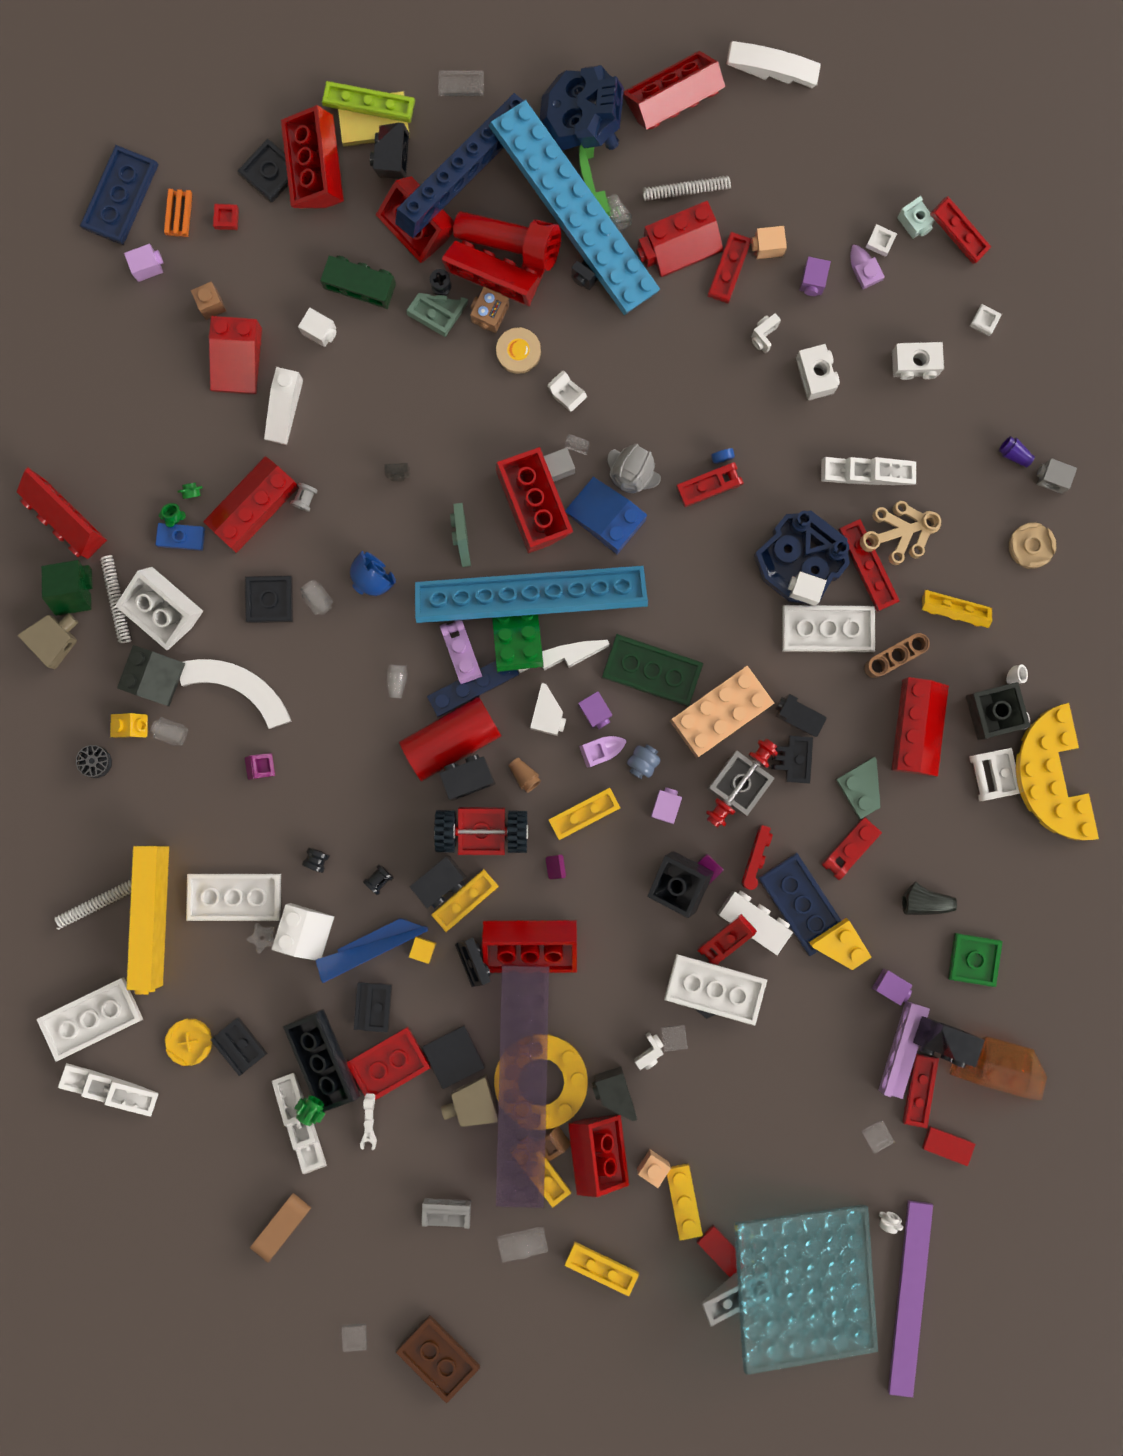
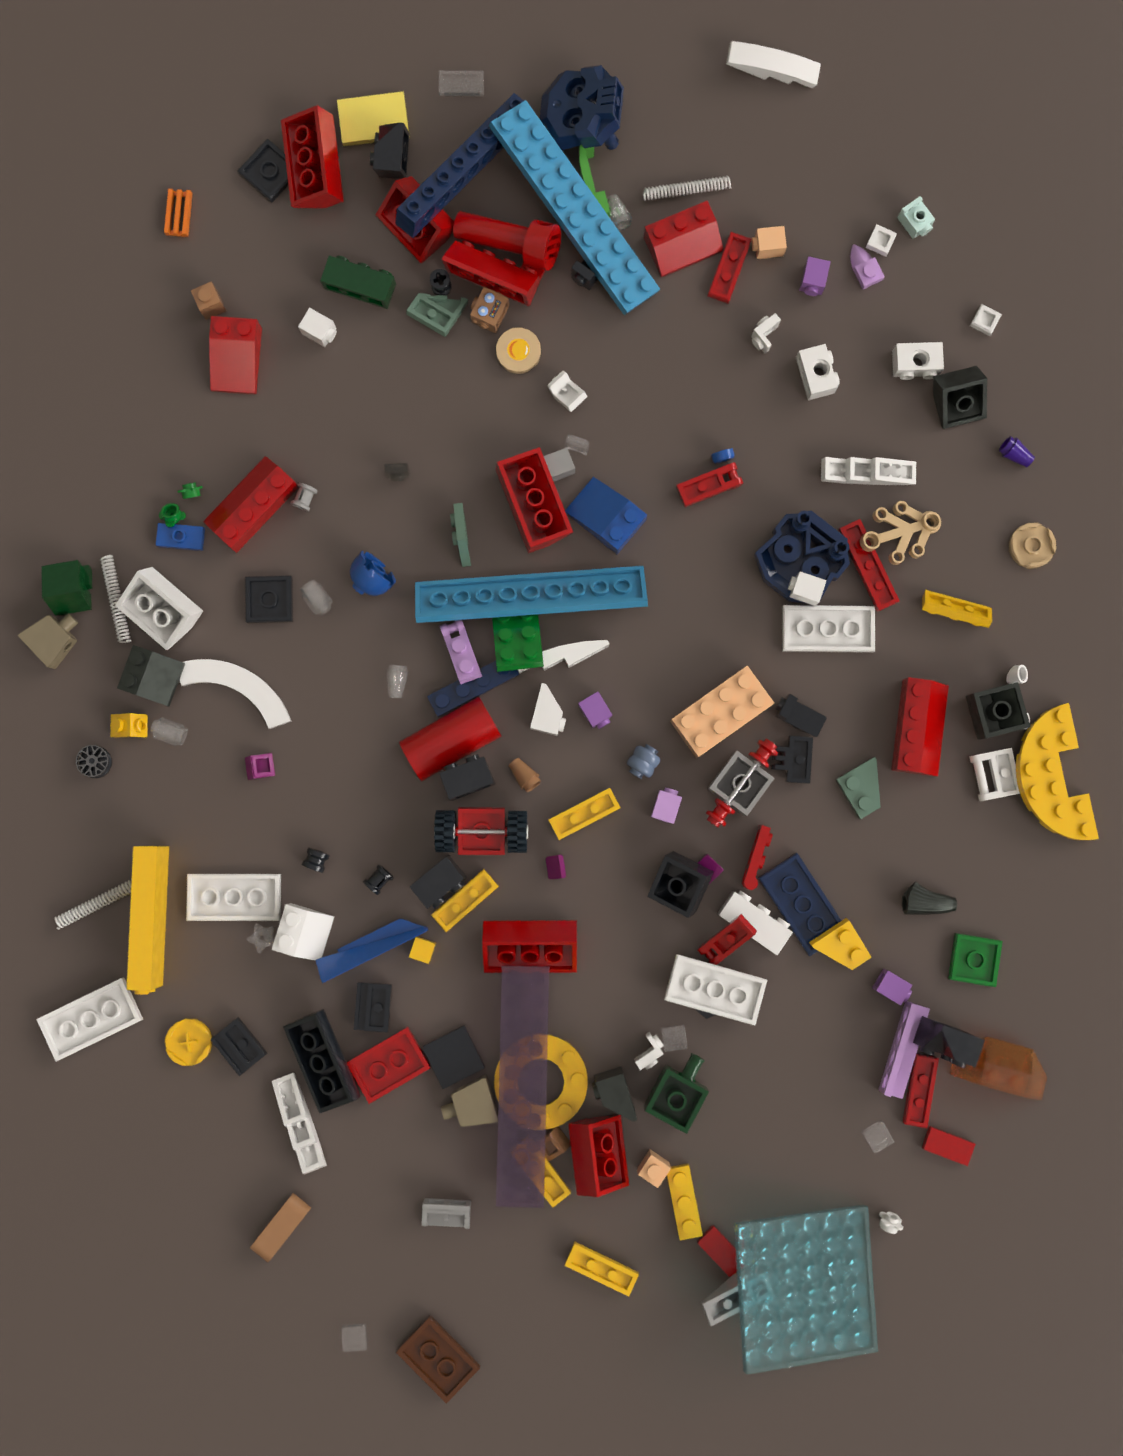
red slope [16,467,107,559] -> none
white slope [58,1063,158,1117] -> none
dark blue tile [80,145,159,245] -> none
lavender brick [124,244,164,282] -> none
red plate [213,204,239,230] -> none
white slope [264,367,303,445] -> none
green gear [294,1096,326,1126] -> none
lime tile [322,81,415,123] -> none
white piece [360,1093,377,1150] -> none
black plate [455,938,491,987] -> none
clear tile [497,1226,548,1262] -> none
lavender plate [579,736,626,768] -> none
dark green tile [602,634,703,707] -> none
light grey piece [607,443,661,493] -> none
slope [623,51,725,129] -> none
red plate [636,236,656,268] -> none
red plate [821,817,882,881] -> none
medium nougat beam [864,633,930,678] -> none
medium lavender tile [888,1200,933,1397] -> none
red tile [930,196,991,264] -> none
light grey brick [1036,458,1077,494] -> none
none -> dark green brick [643,1053,709,1134]
none -> pearl dark grey slope [933,366,987,429]

